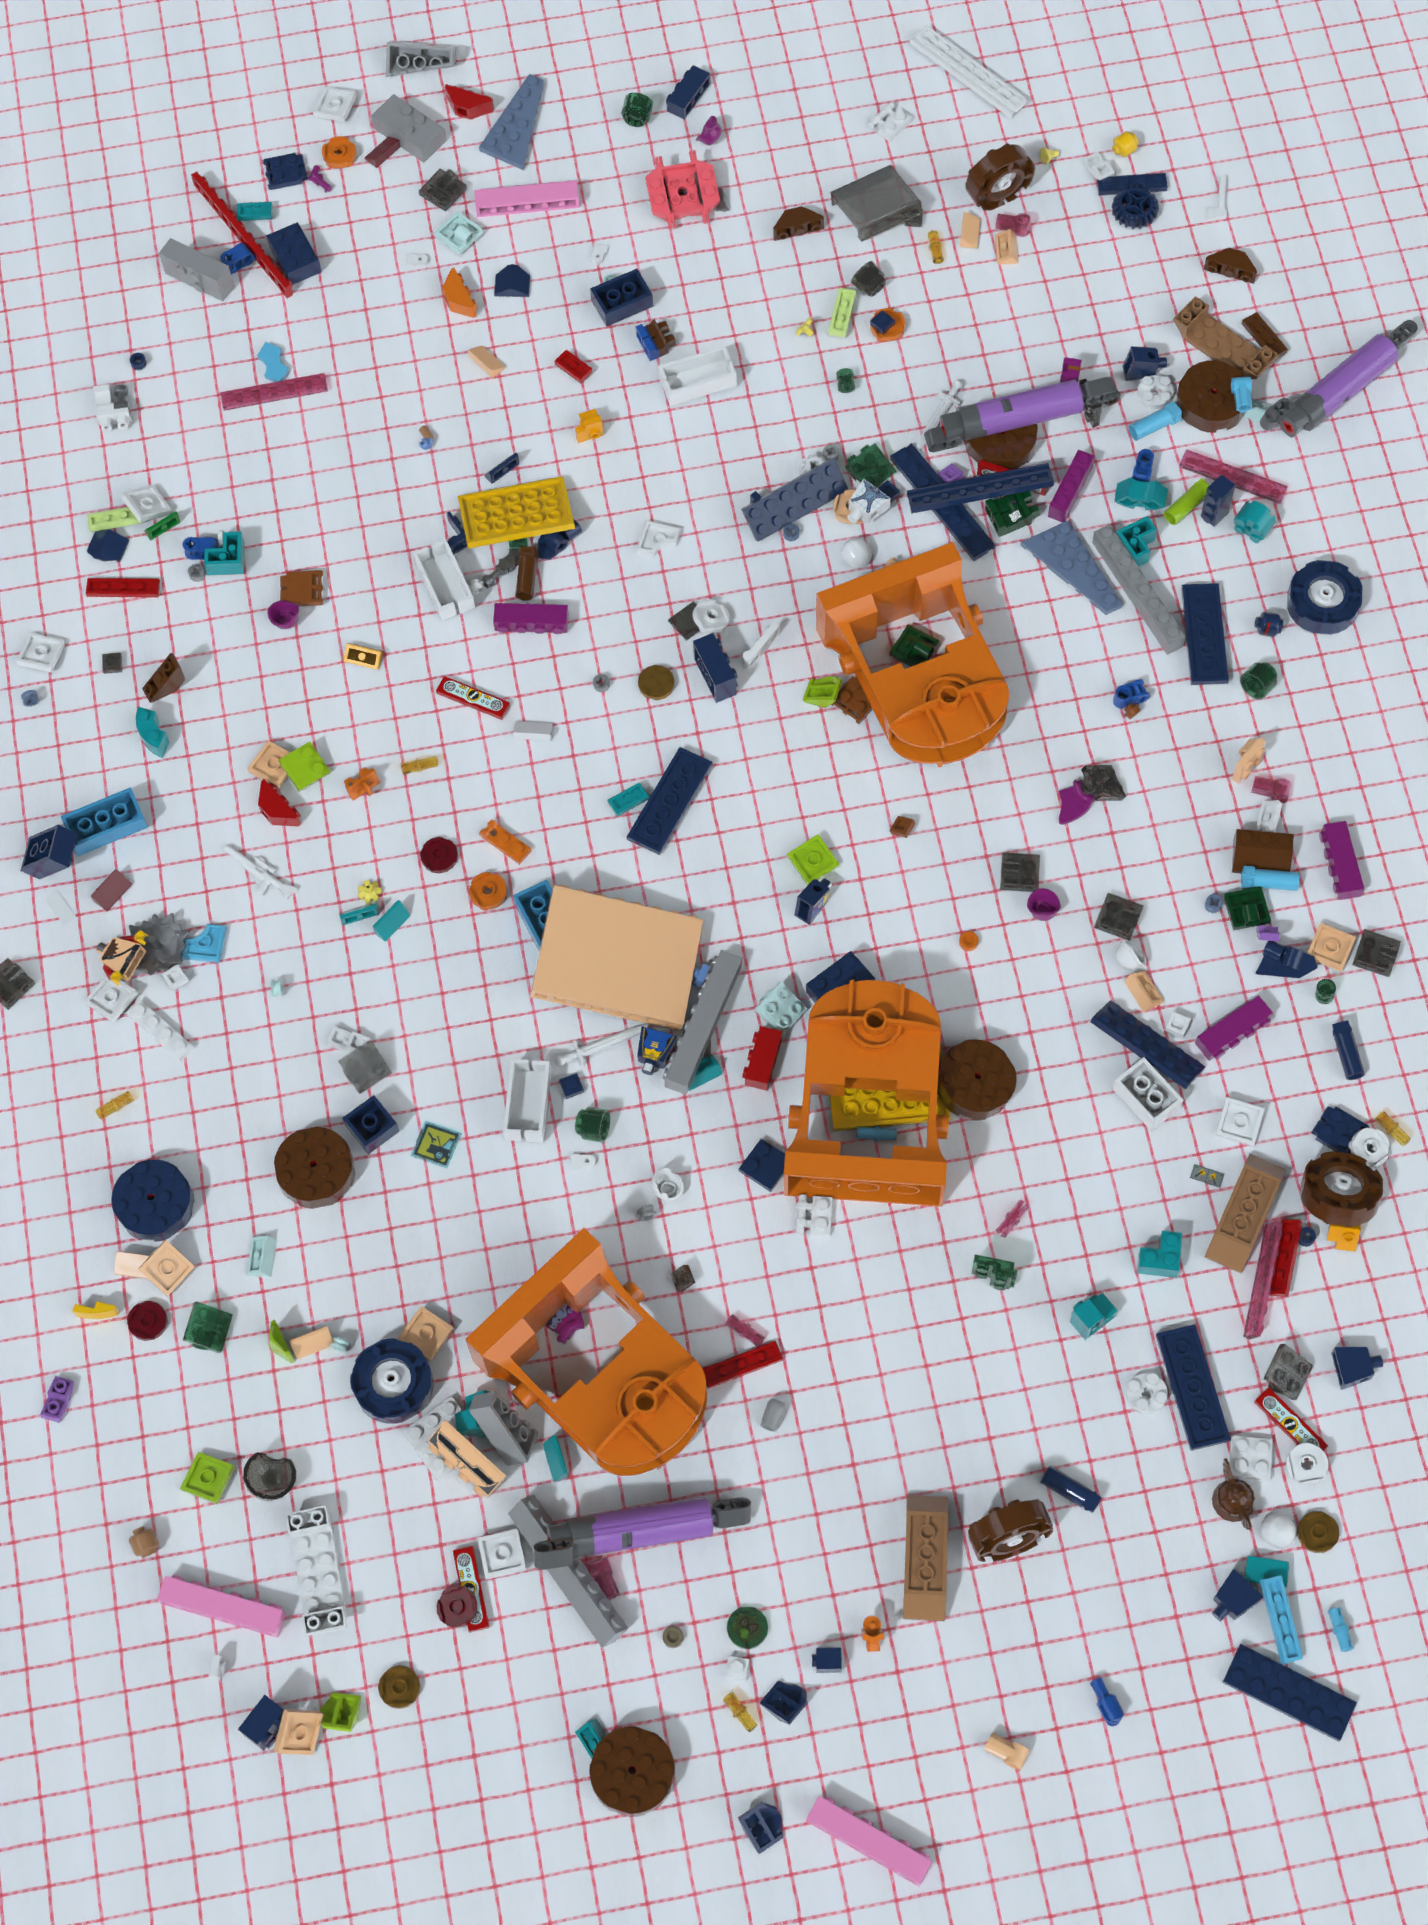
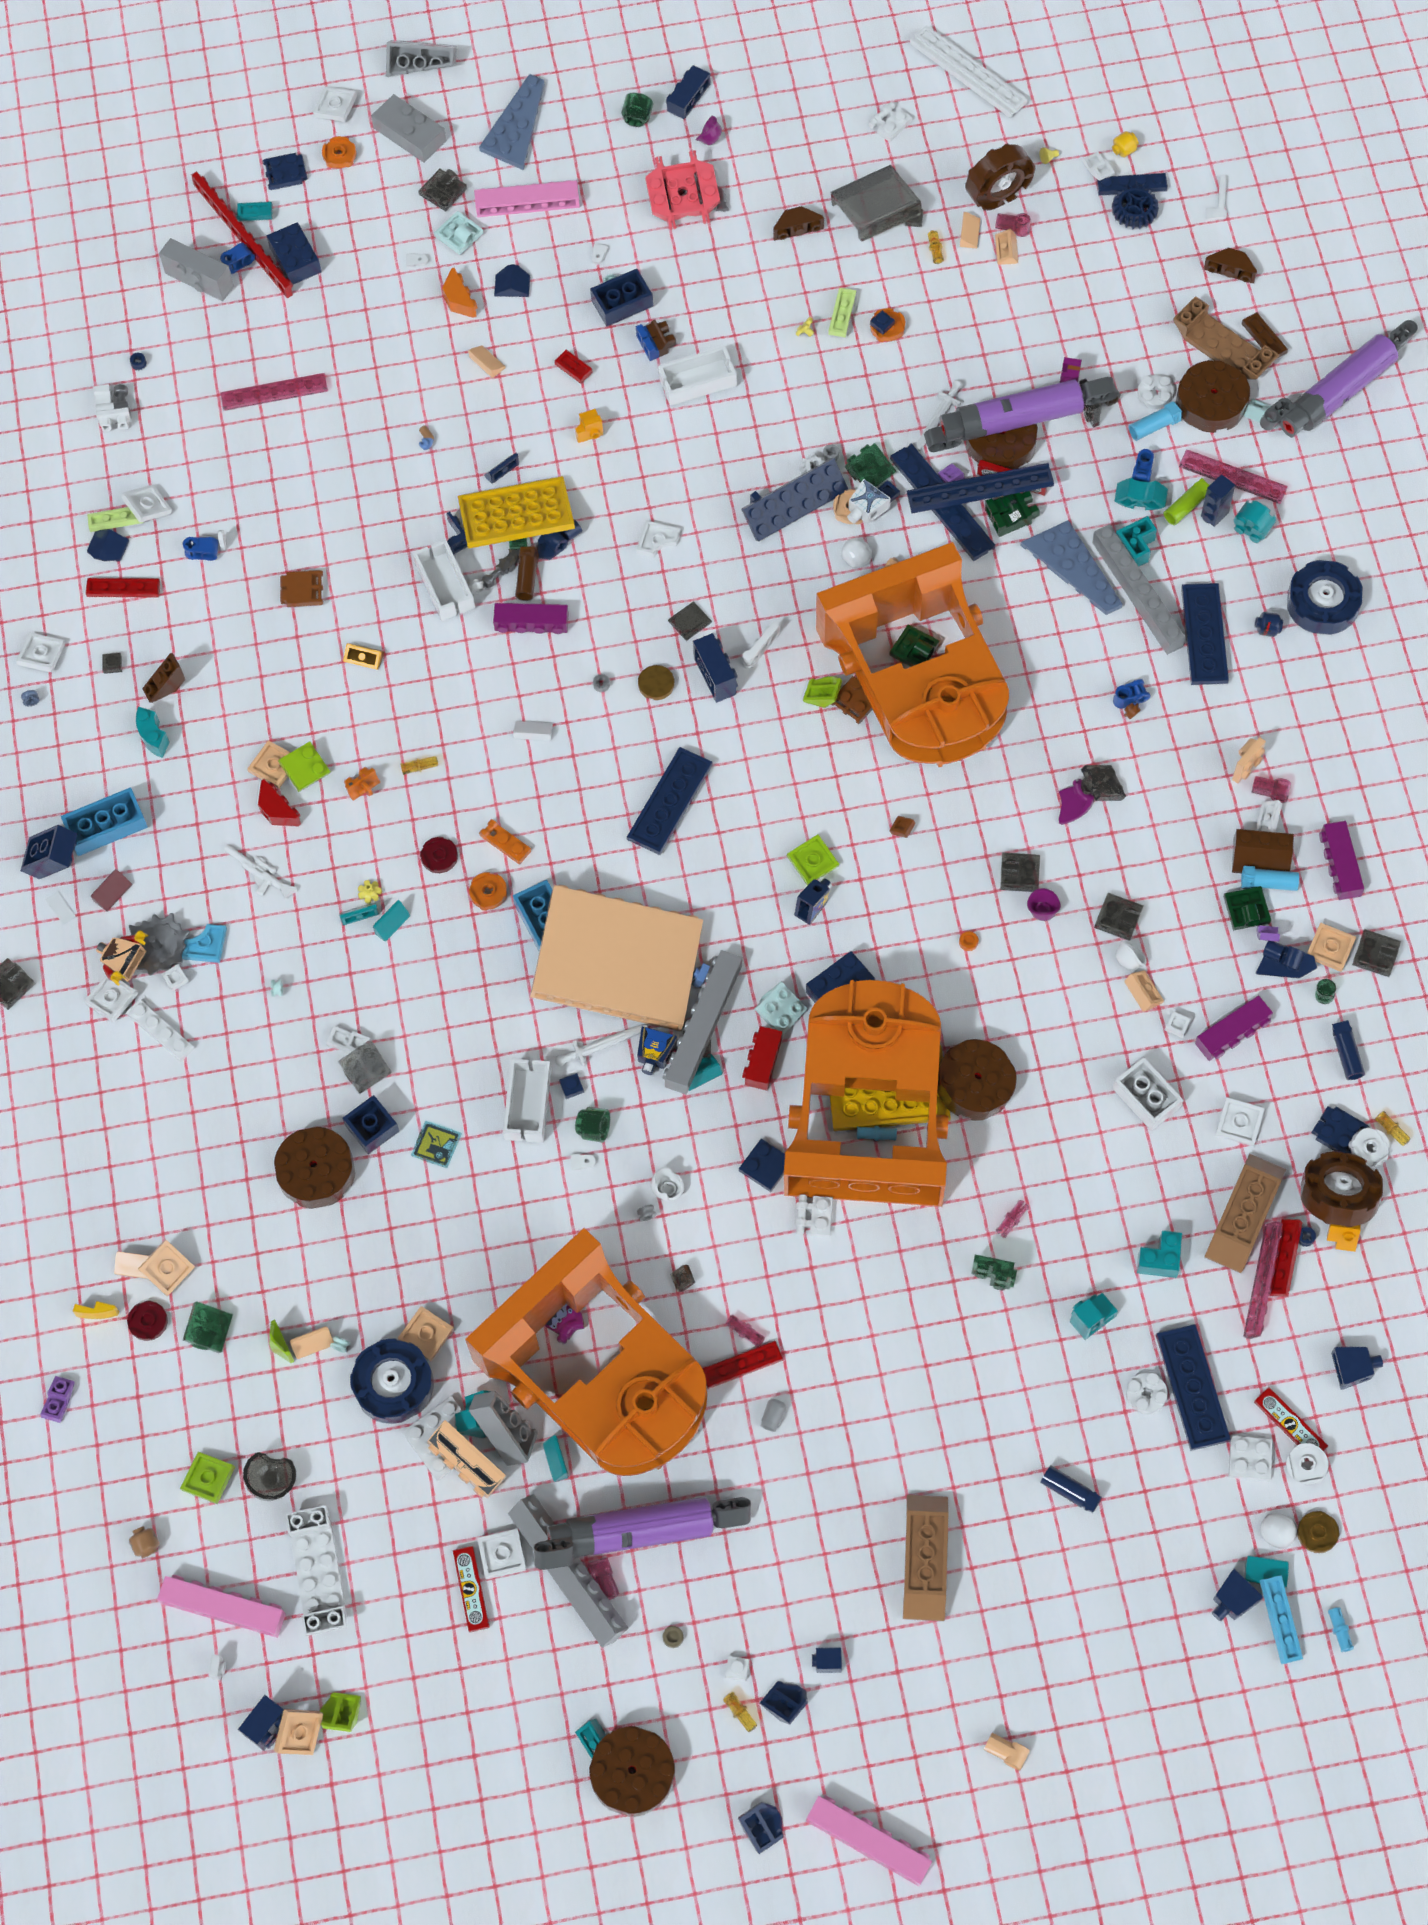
clear yellow axle [96,1091,134,1119] -> none
dark blue piece [111,1159,195,1242] -> none
green slope [144,511,180,540] -> none
light grey bush [188,563,205,582] -> none
teal brick [204,531,245,576] -> none
light aqua slope [247,1235,276,1277] -> none
medium azure tile [257,342,289,384] -> none
magenta helmet [267,600,299,629] -> none
magenta piece [307,165,332,193] -> none
dark red slope [364,137,400,168] -> none
pearl gold tile [378,1665,421,1709] -> none
tile [436,676,510,720] -> none
dark red tile [437,1585,477,1628] -> none
red slope [445,84,494,120] -> none
teal plate [607,782,649,817] -> none
white plate [692,599,730,633] -> none
clear green tile [727,1607,768,1650] -> none
sand blue bush [783,523,799,542] -> none
clear green wheel [836,368,855,393] -> none
clear smoke piece [851,261,886,297] -> none
orange hips [861,1615,884,1652] -> none
reddish brown piece [968,1499,1053,1562] -> none
magenta brick [1048,449,1095,523] -> none
dark blue plate [1090,1000,1205,1089] -> none
blue arm [1090,1678,1124,1727] -> none
dark blue torso [1122,346,1167,381] -> none
light grey sticker [1190,1164,1224,1188] -> none
sand blue bush [1205,894,1223,913] -> none
reddish brown helmet [1212,1458,1255,1530] -> none
dark blue plate [1222,1644,1357,1742] -> none
medium azure piece [1231,377,1252,413] -> none
clear green piece [1240,662,1277,699] -> none
clear smoke plate [1263,1344,1313,1400] -> none

